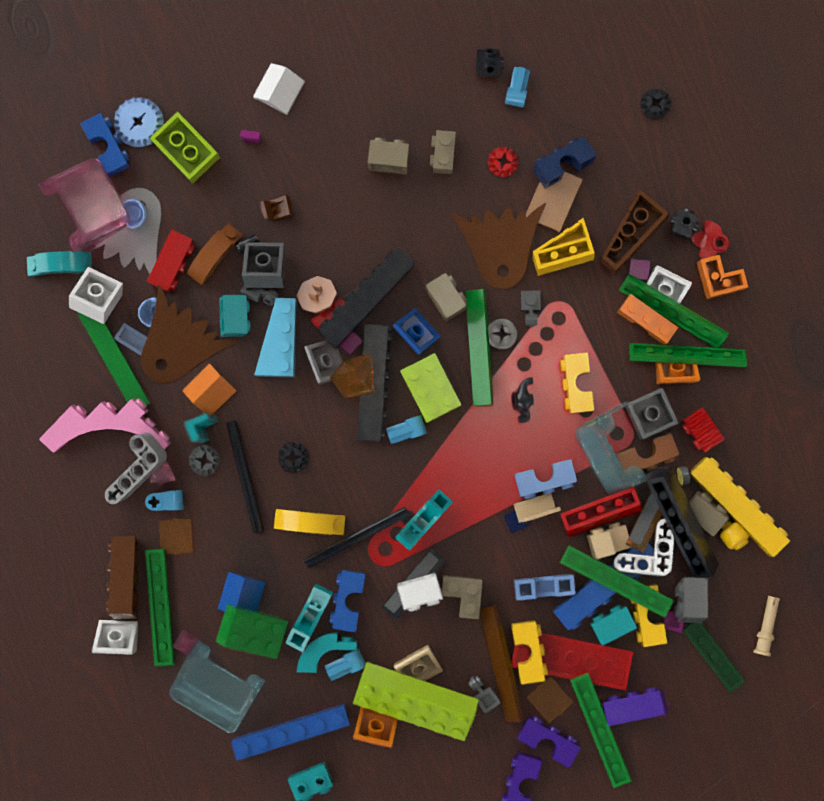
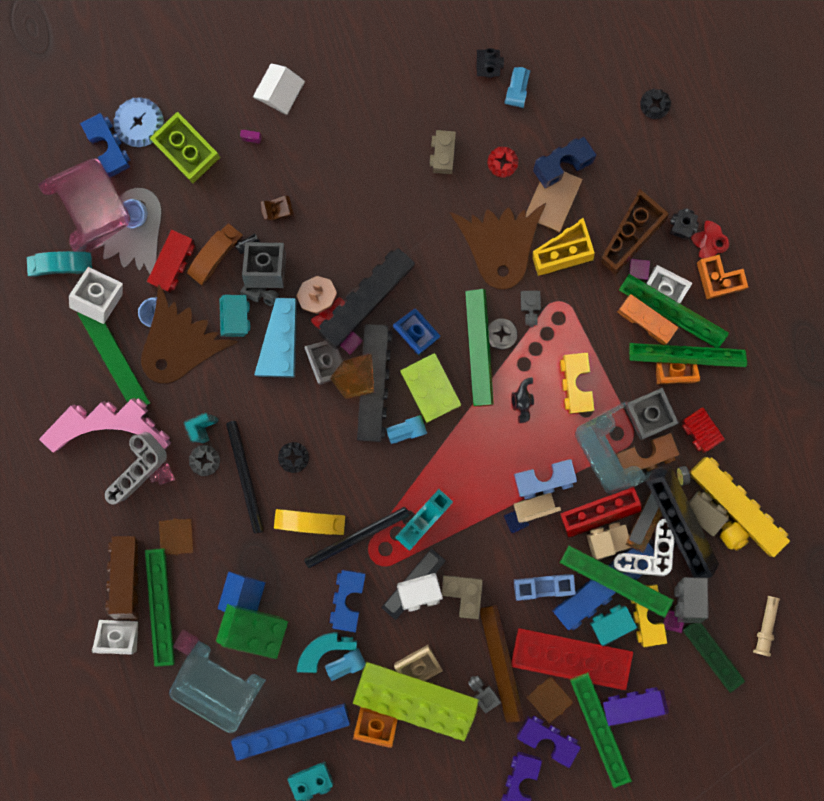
sand blue tile [114,323,147,355] -> none
dark azure piece [145,490,184,511] -> none
orange slope [182,363,237,415] -> none
teal arch [285,584,333,652] -> none
dark tan brick [368,138,409,174] -> none
dark tan brick [425,273,467,322] -> none
yellow arch [511,620,548,684] -> none

